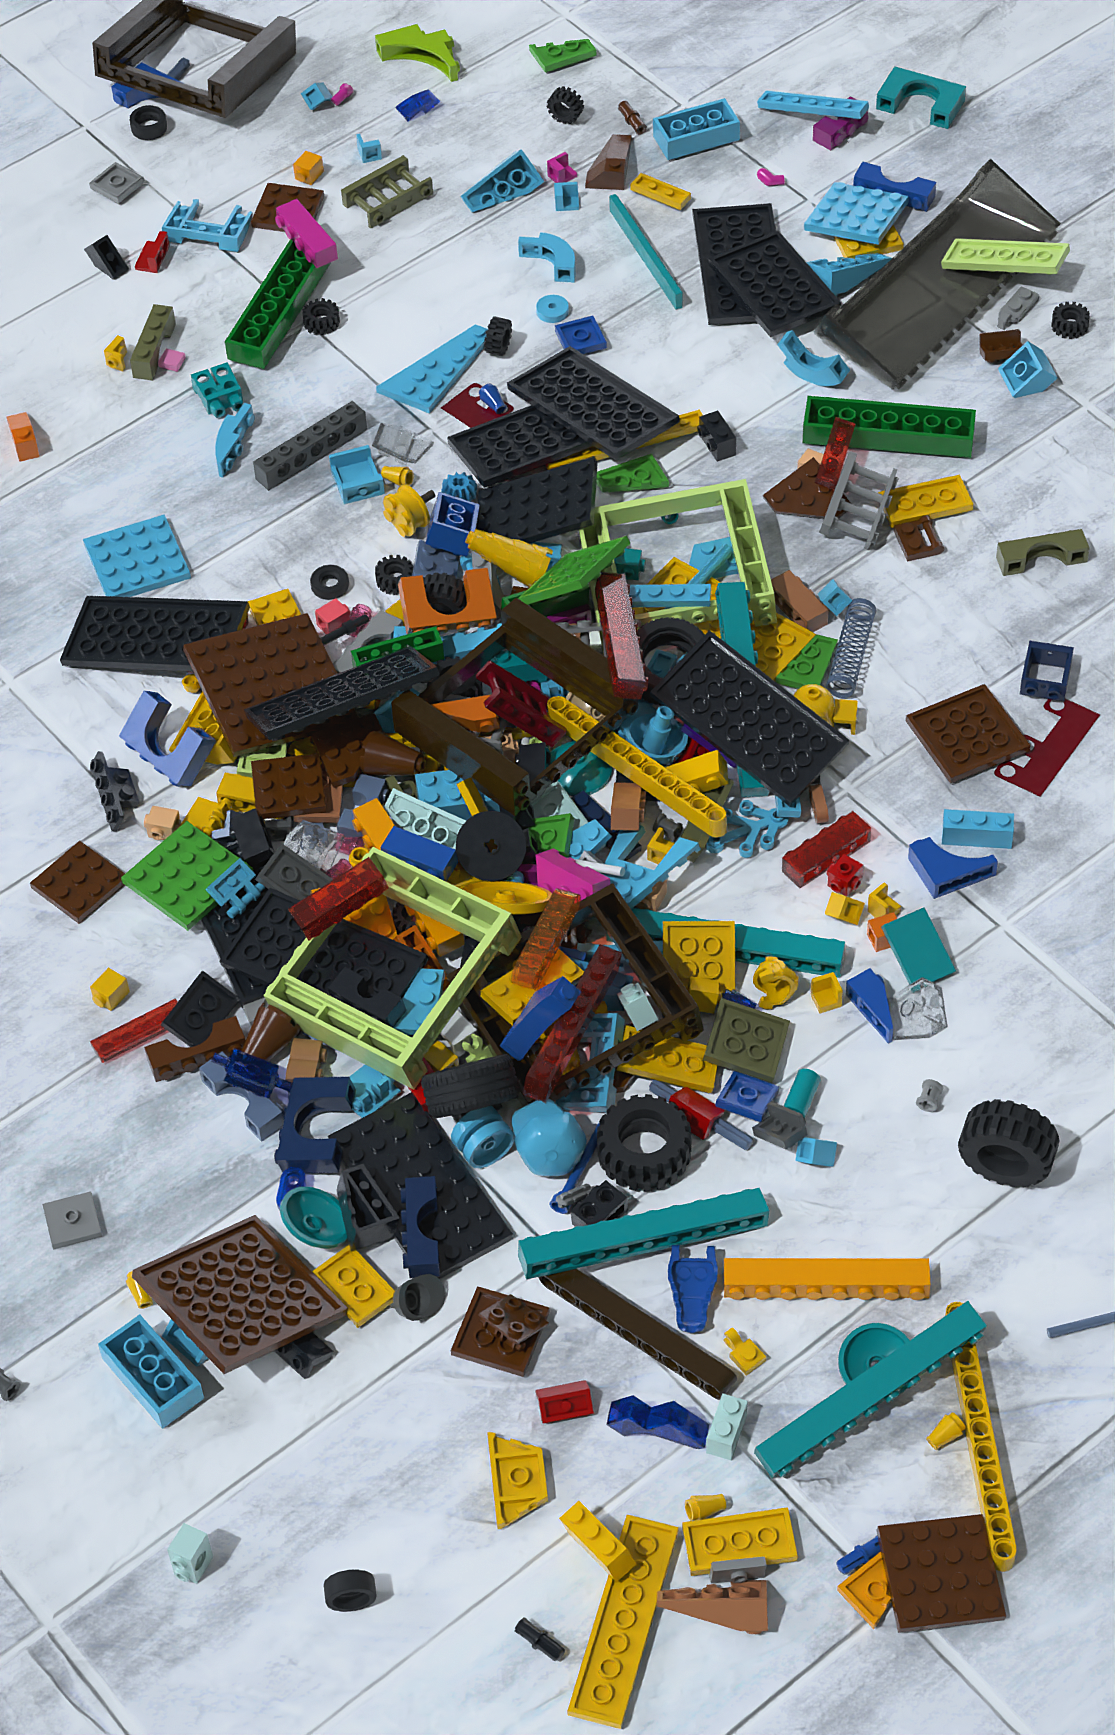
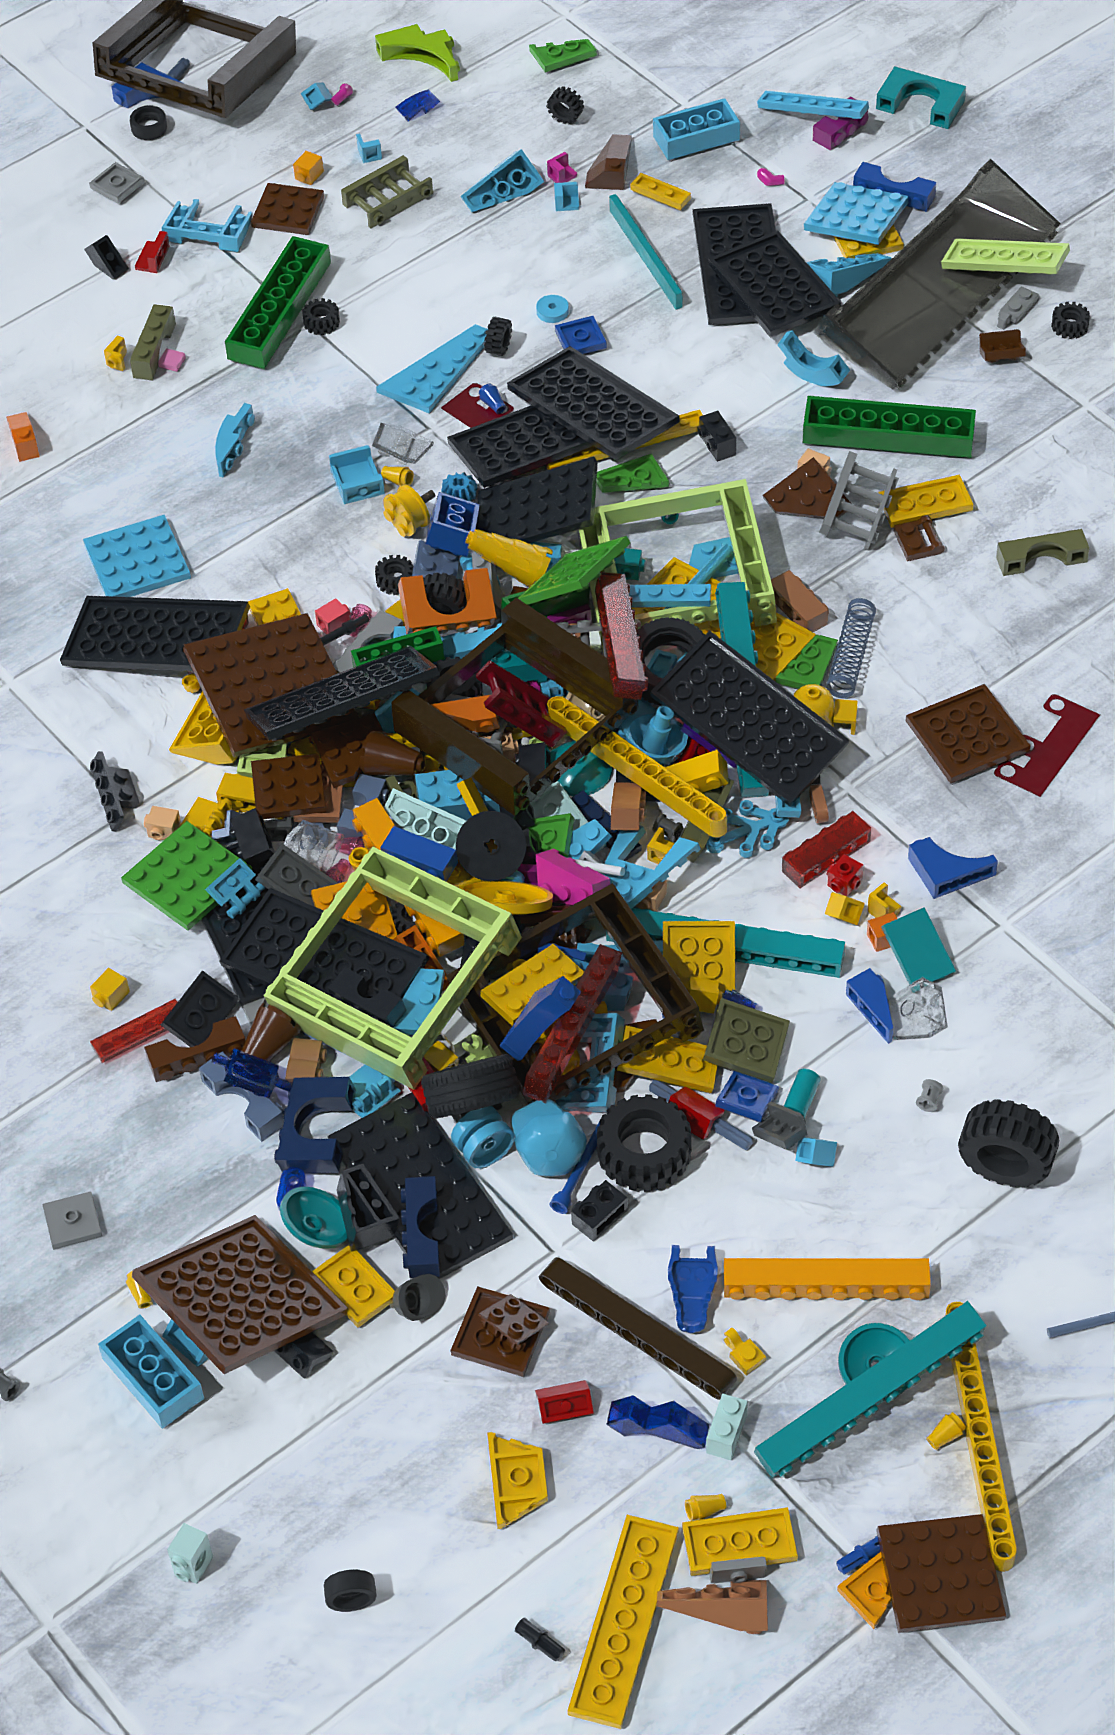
reddish brown plate [30,841,125,924] -> none
arch [119,690,216,787] -> none
teal hips [190,362,243,418] -> none
dark grey brick [253,401,367,491] -> none
dark pink brick [275,199,338,268] -> none
clear red brick [288,857,389,941] -> none
black tyre [310,564,349,600] -> none
clear orange beam [511,888,581,990] -> none
teal brick [517,1187,770,1280] -> none
medium azure arch [518,232,576,283] -> none
light grey axle [556,1183,591,1208] -> none
yellow brick [559,1501,637,1582] -> none
light aqua brick [617,983,659,1031] -> none
reddish brown pin [618,101,647,135] -> none
yellow helmet [753,956,799,1009] -> none
yellow panel [811,972,843,1014] -> none
clear red plate [815,417,856,490] -> none
medium azure panel [818,579,852,616] -> none
medium azure brick [941,809,1014,849] -> none
medium azure slope [998,341,1058,398] -> none
dark blue window [1020,640,1074,701] -> none

